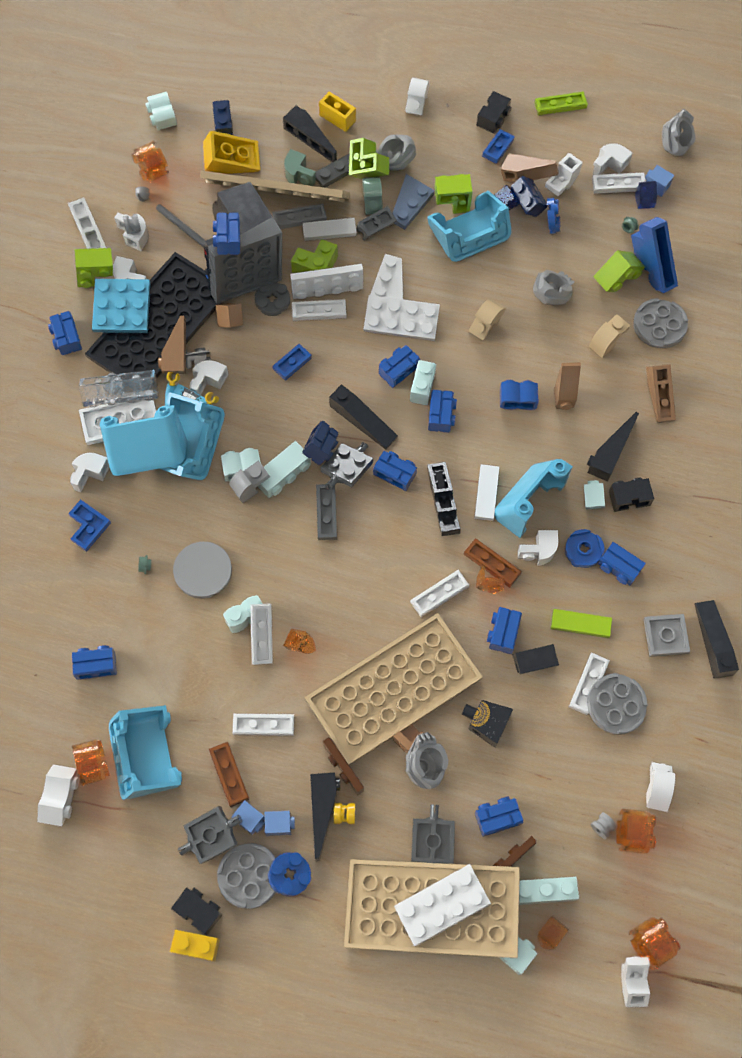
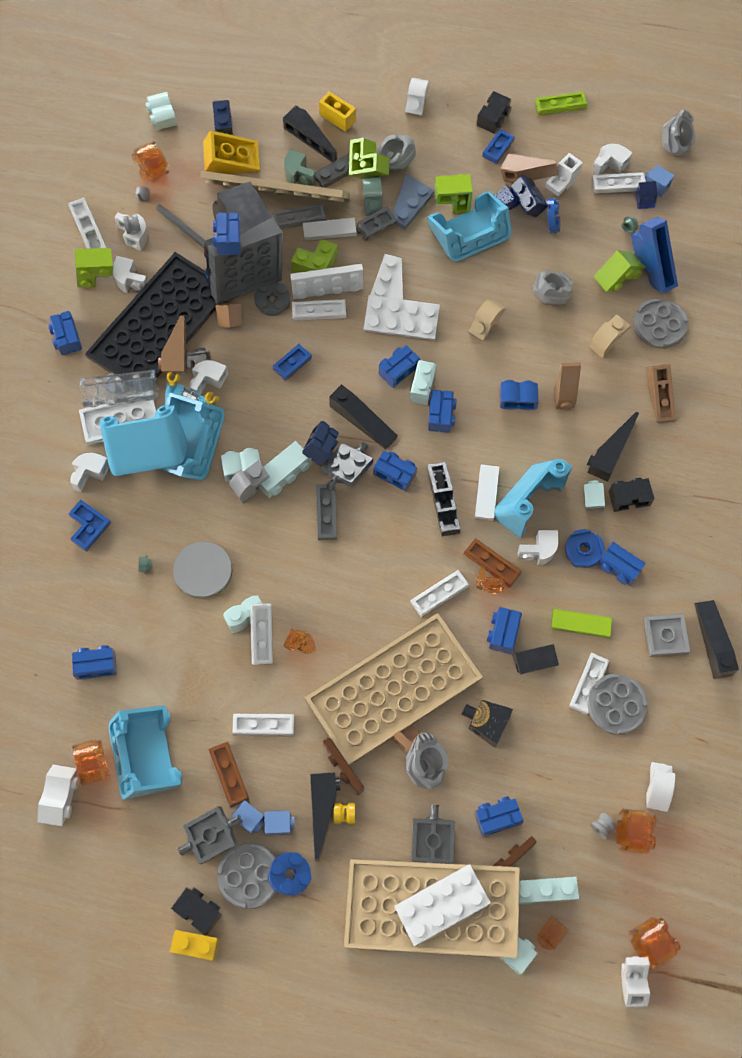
medium azure plate [92,279,150,333] -> none

